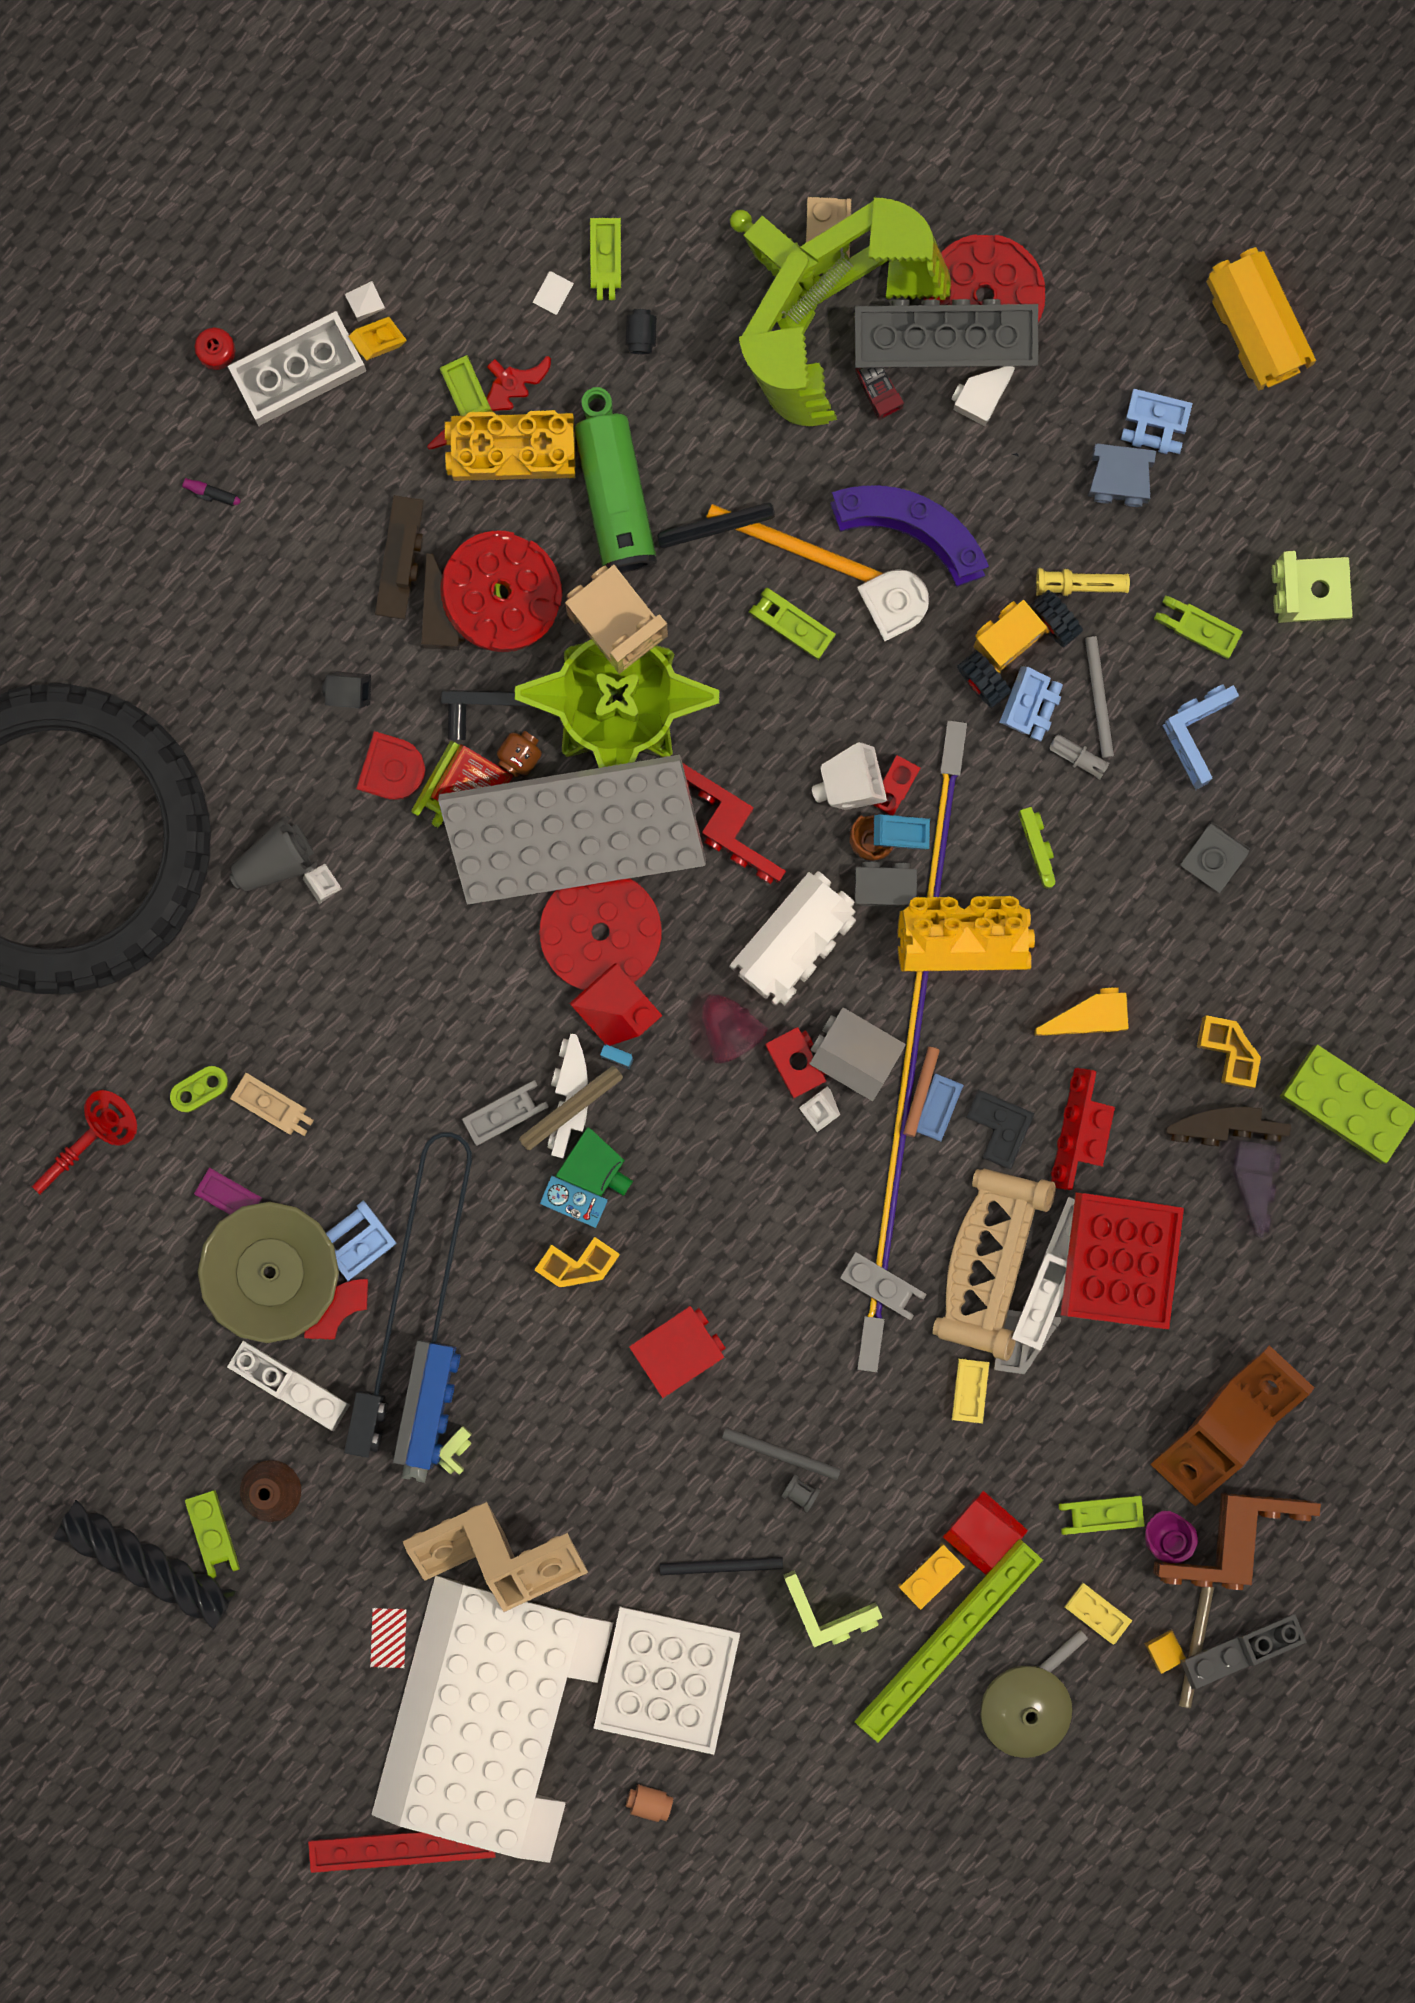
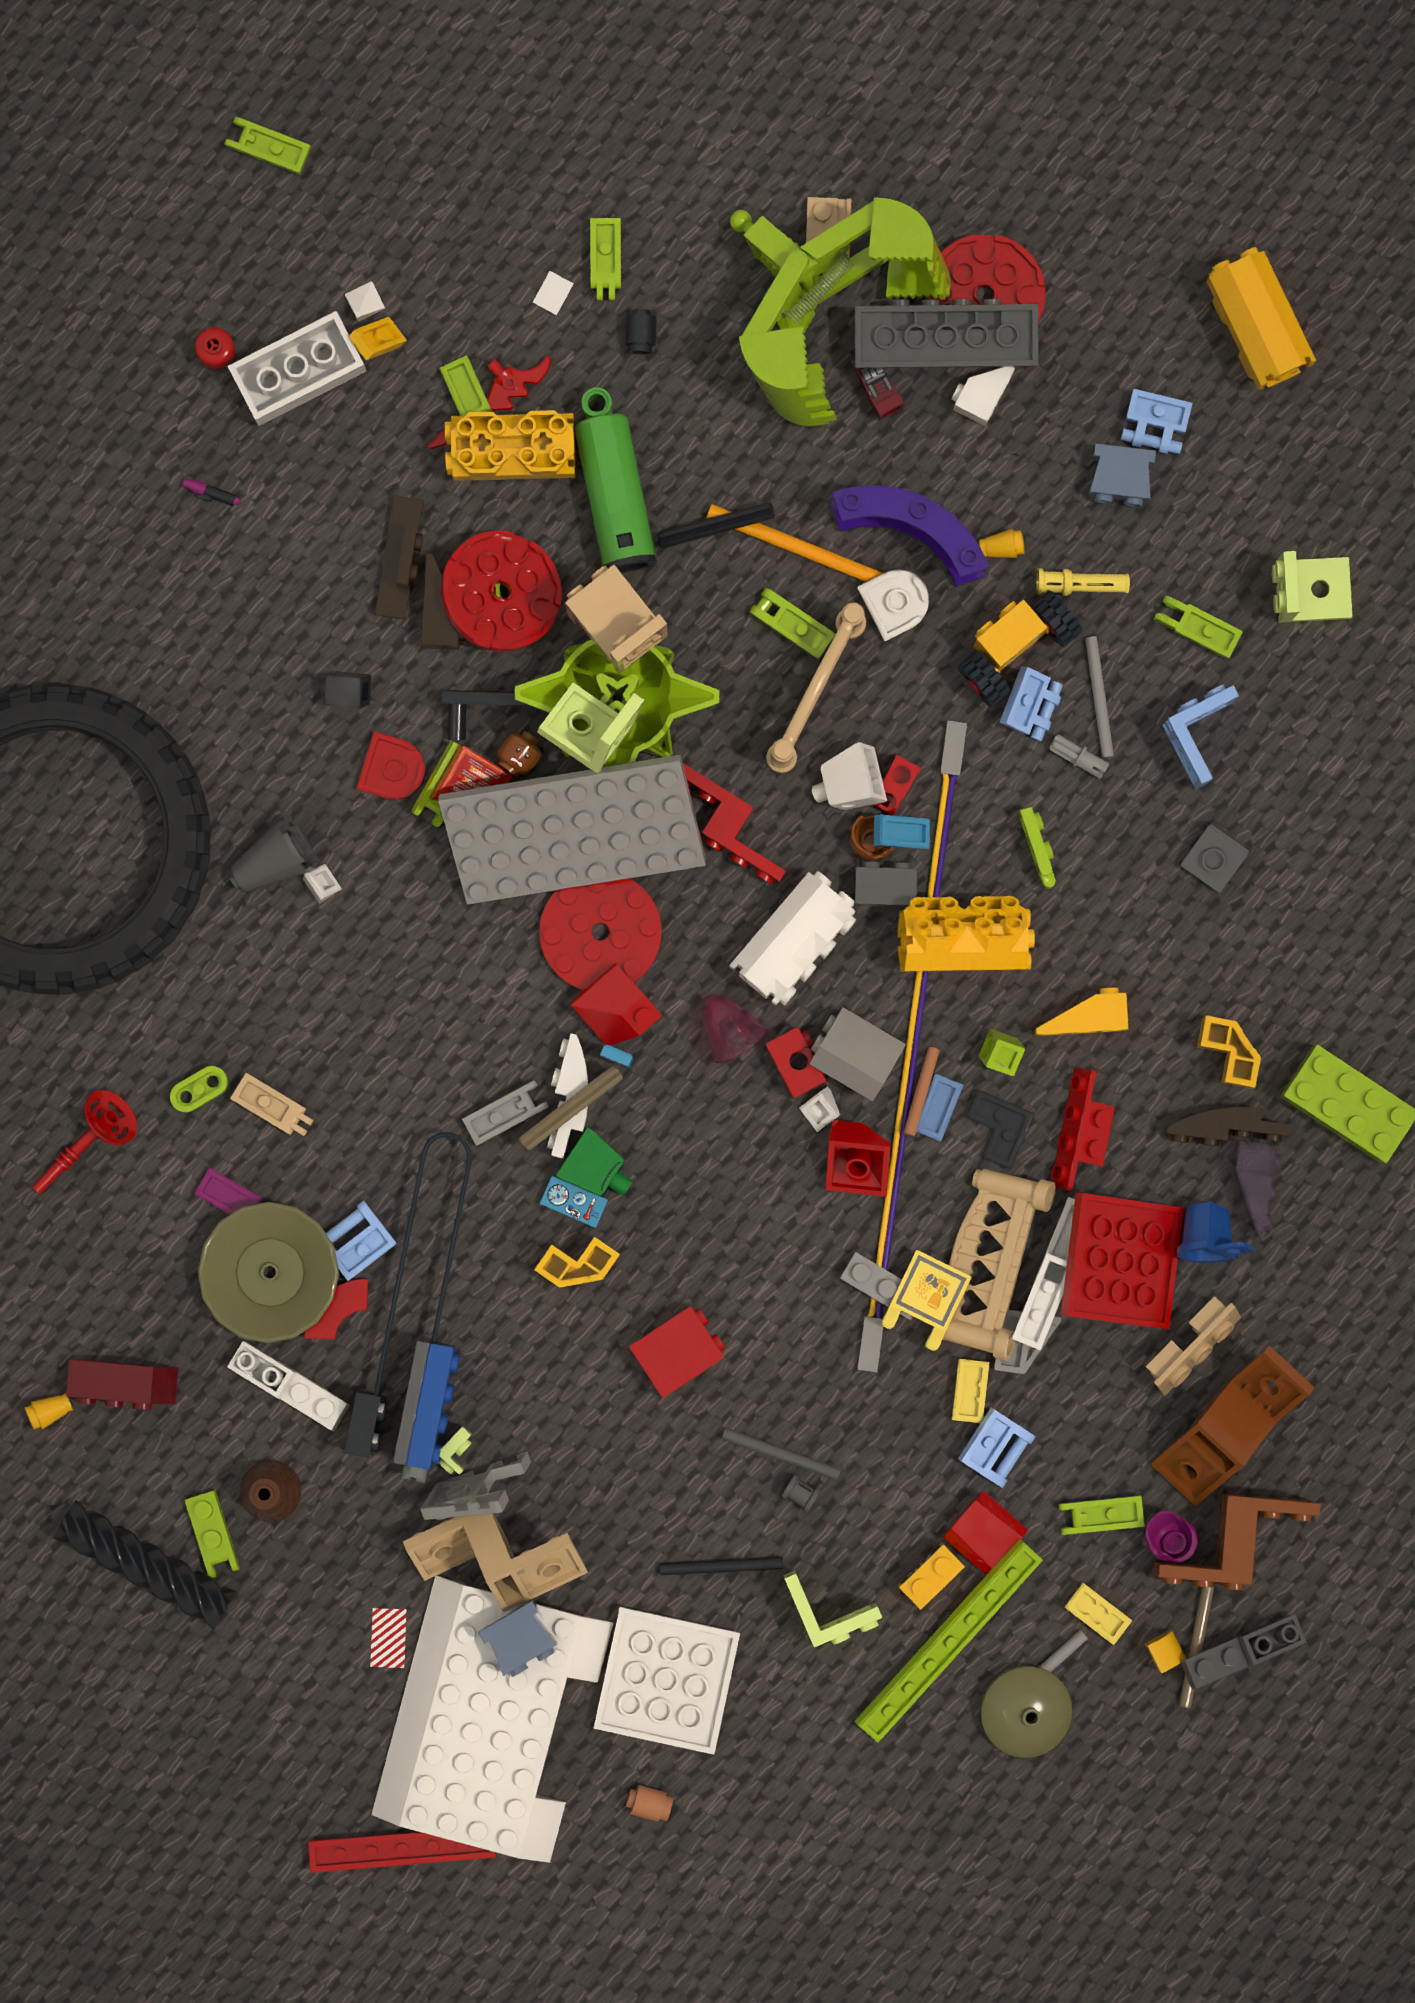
none -> yellow cone [24,1393,73,1430]
none -> dark red wedge [66,1359,179,1410]
none -> lime hinge [224,117,311,175]
none -> light grey wing [421,1451,531,1520]
none -> sand blue hips [478,1600,558,1677]
none -> yellowish green bracket [537,683,644,773]
none -> tan piece [766,603,866,773]
none -> red slope [826,1120,891,1197]
none -> light yellow flag [881,1250,972,1351]
none -> light blue plate [958,1408,1036,1488]
none -> lime brick [978,1029,1025,1076]
none -> yellow cone [979,528,1025,558]
none -> tan brick [1146,1296,1241,1396]
none -> blue container [1177,1201,1254,1263]

